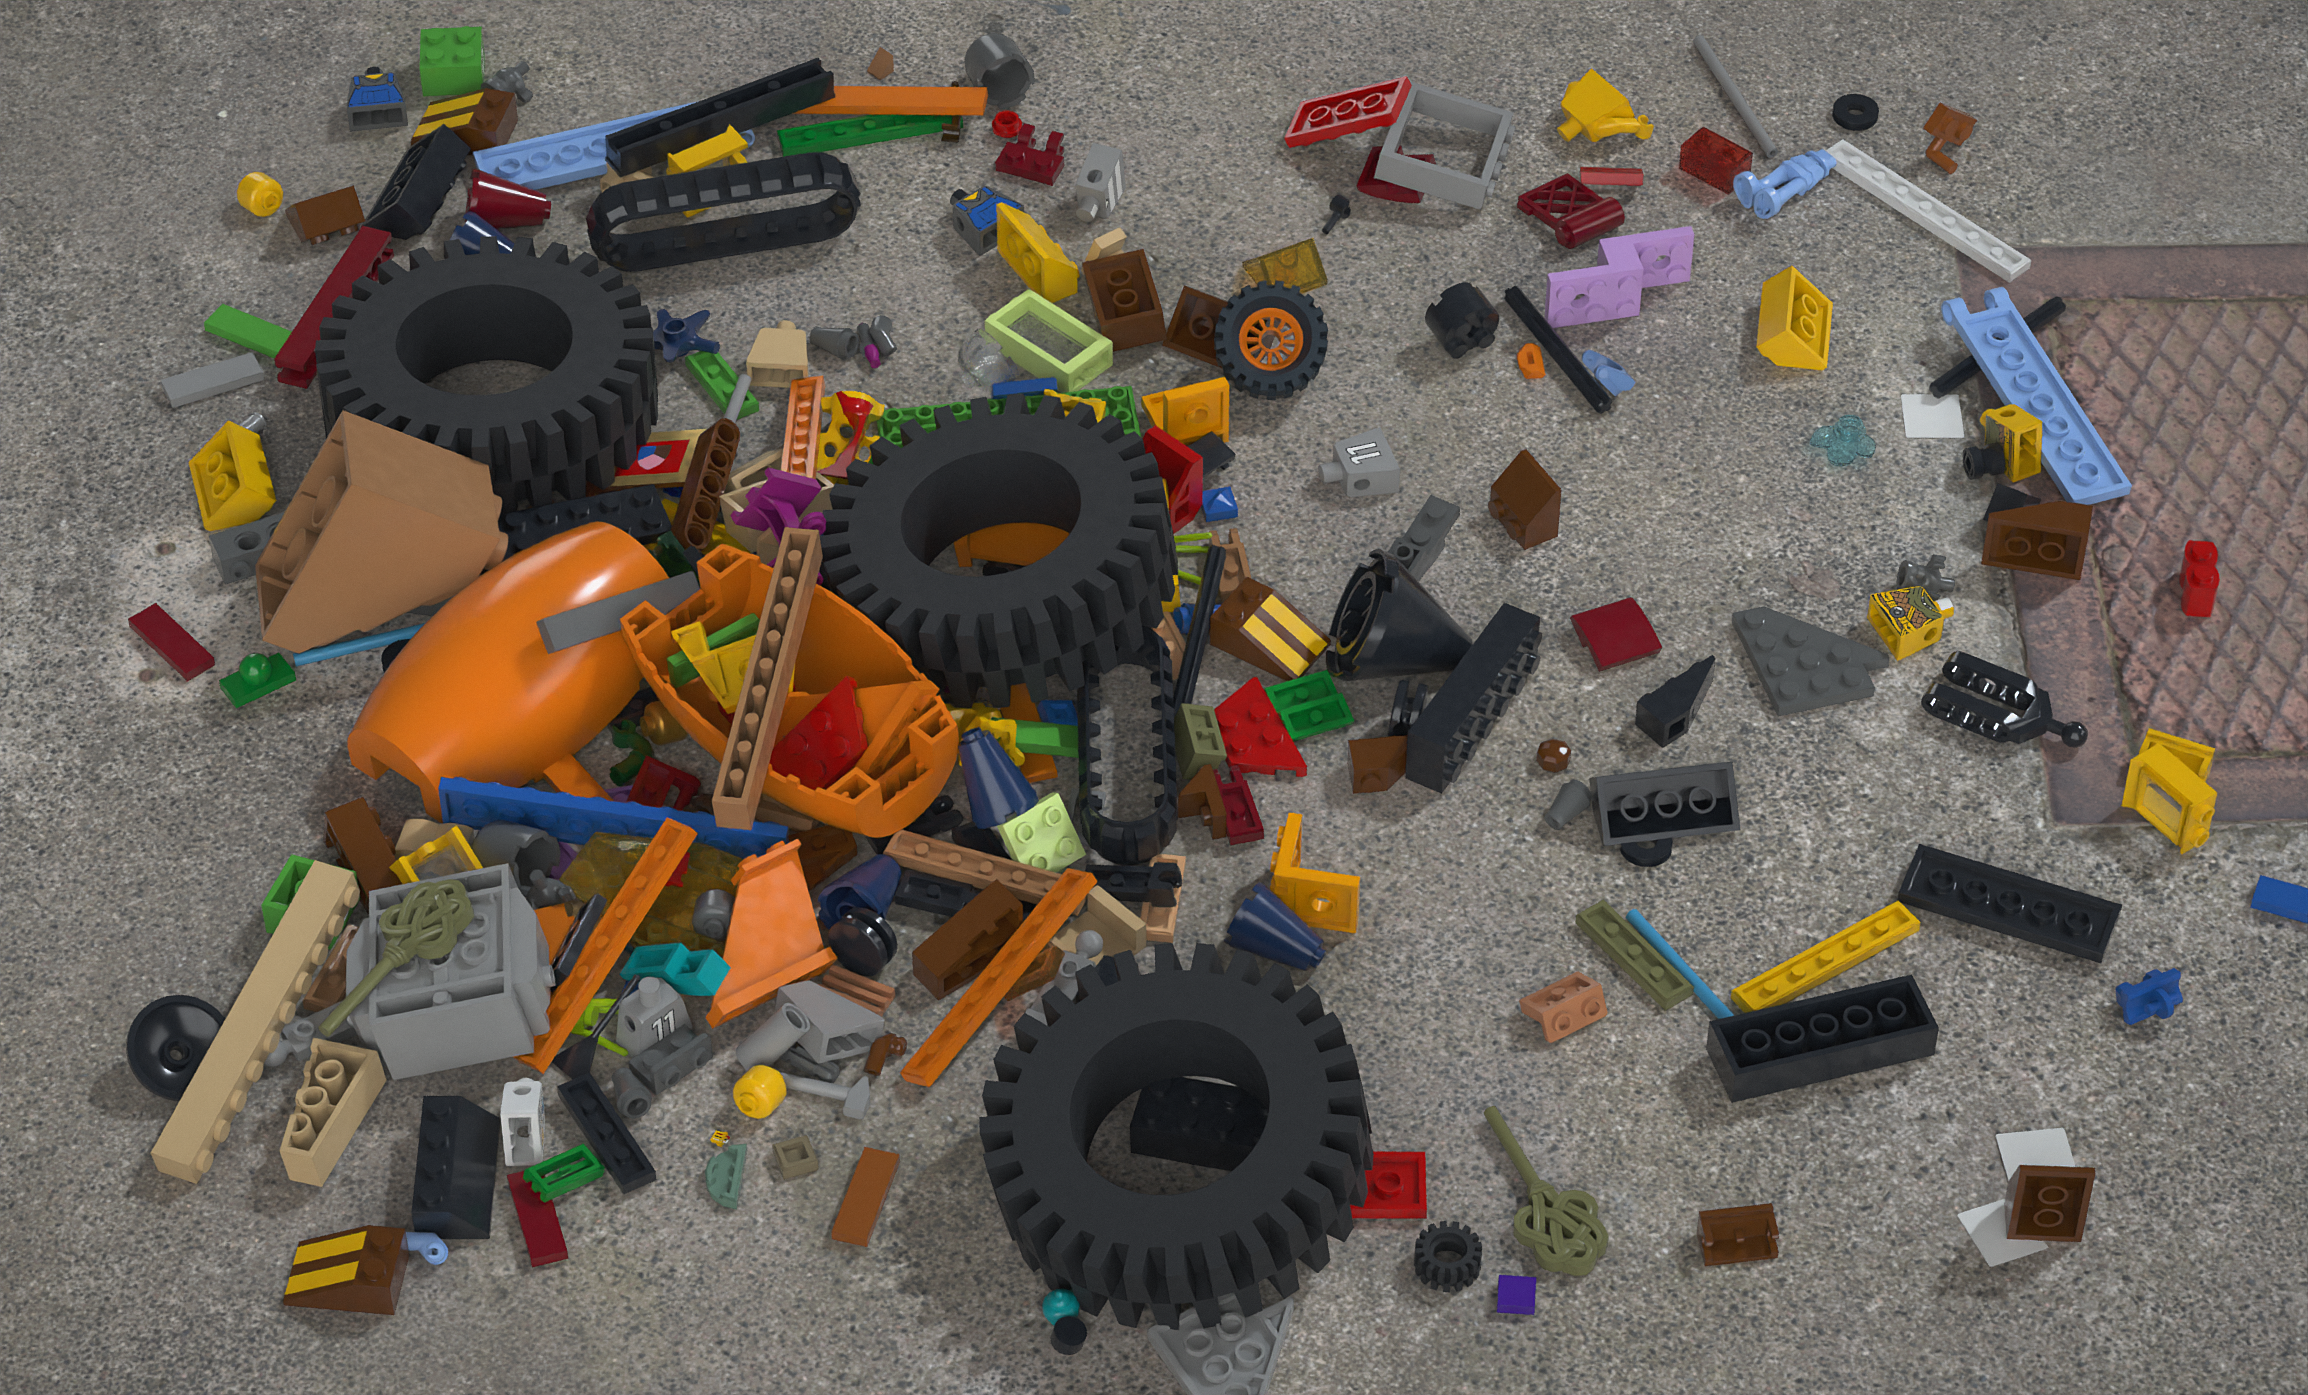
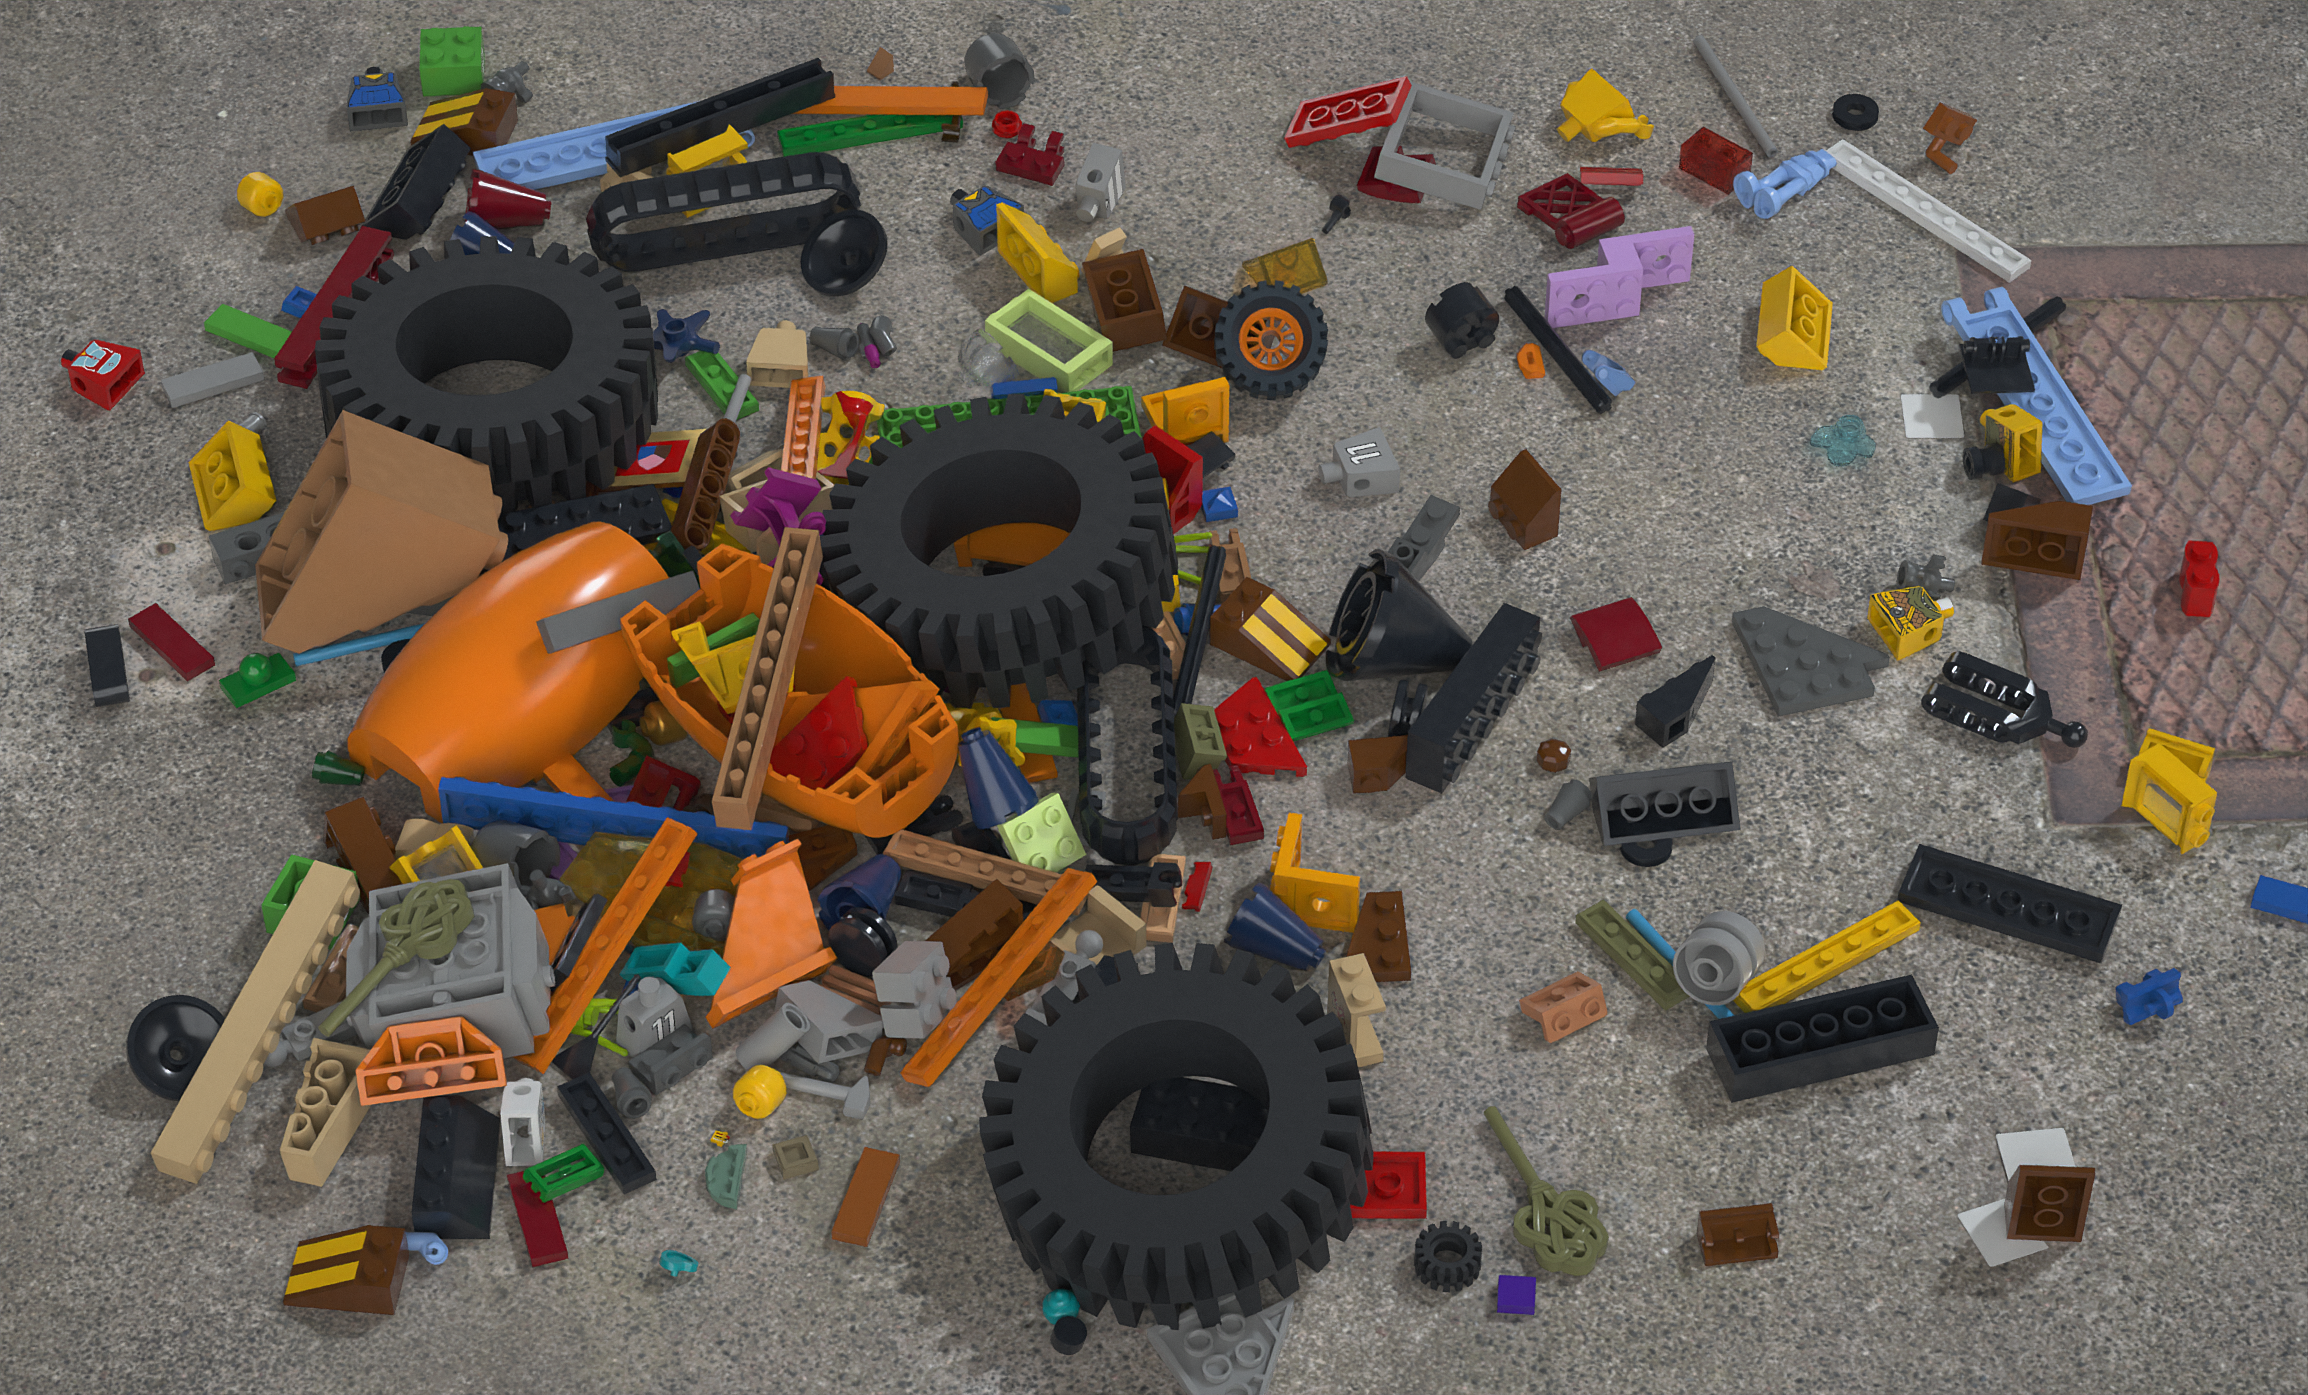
none -> red torso [61,340,145,411]
none -> black beam [84,624,130,707]
none -> blue tile [281,286,317,318]
none -> dark green cone [312,750,365,786]
none -> orange wedge [355,1016,507,1106]
none -> teal piece [659,1250,699,1277]
none -> black dish [800,209,888,297]
none -> light grey piece [872,941,956,1039]
none -> red piece [1182,862,1213,912]
none -> tan panel [1327,953,1386,1067]
none -> reddish brown wing [1346,891,1411,982]
none -> light grey wheel [1673,911,1765,1005]
none -> black hinge [1959,336,2035,394]

